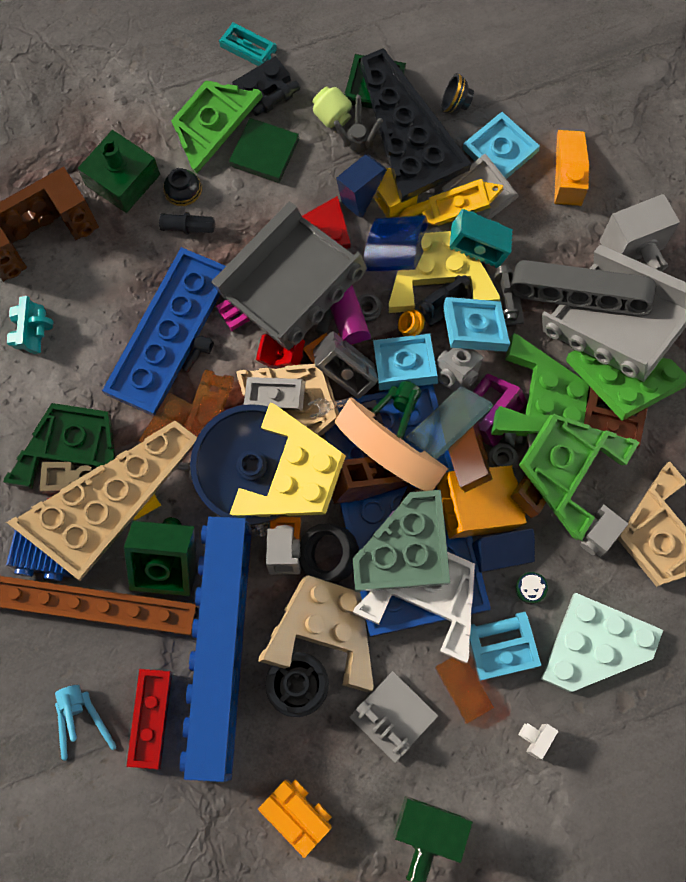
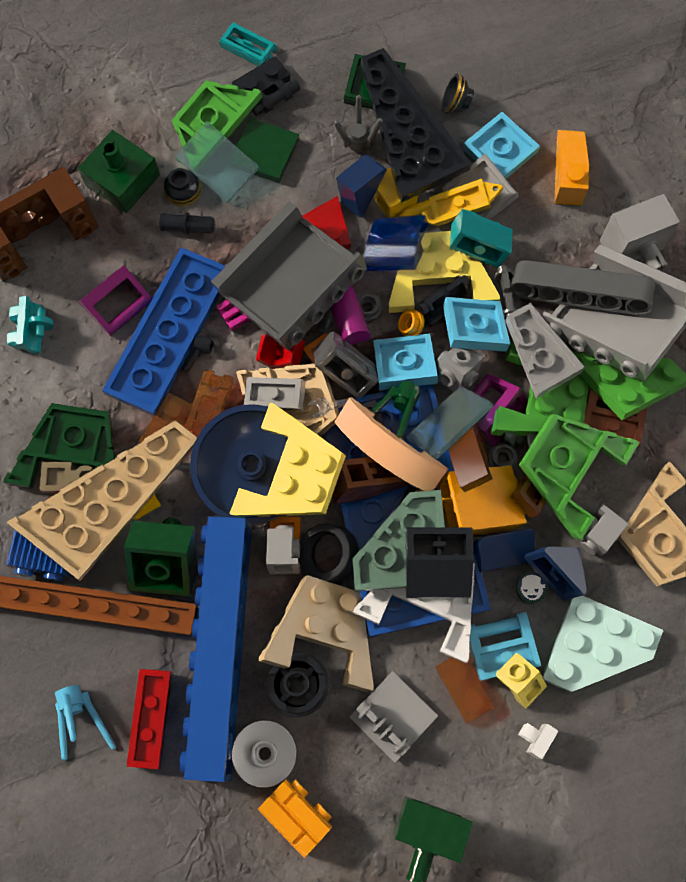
yellowish green head [312,86,352,128] -> none
none -> magenta tile [78,265,152,336]
none -> clear light blue piece [175,122,259,203]
none -> white dish [232,721,296,787]
none -> black slope [405,527,473,598]
none -> light yellow bracket [496,653,547,709]
none -> light grey wing [505,303,585,399]
none -> dark blue slope [524,547,587,601]

